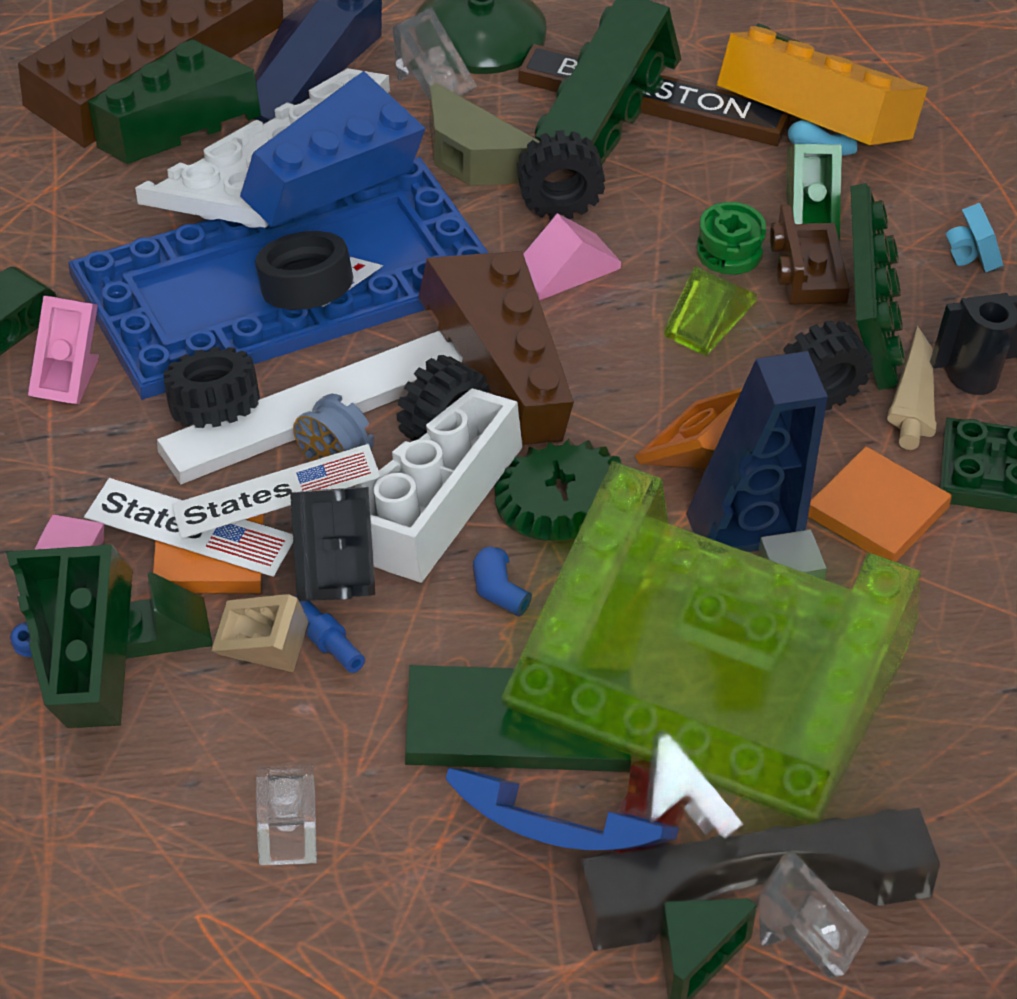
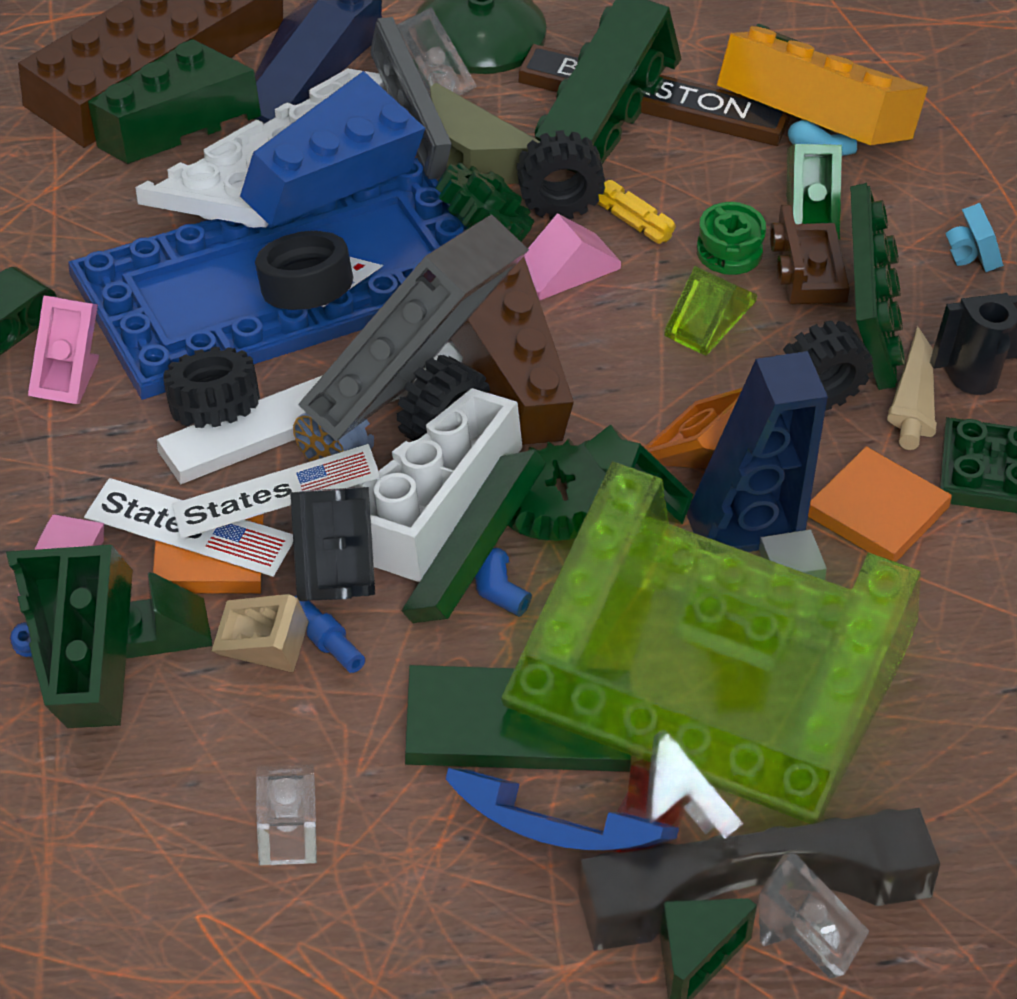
none -> dark grey window [298,214,529,441]
none -> dark grey tile [370,17,452,179]
none -> dark green tile [401,450,546,623]
none -> dark green gear [435,162,535,243]
none -> dark green piece [585,424,693,524]
none -> yellow axle [597,180,676,244]

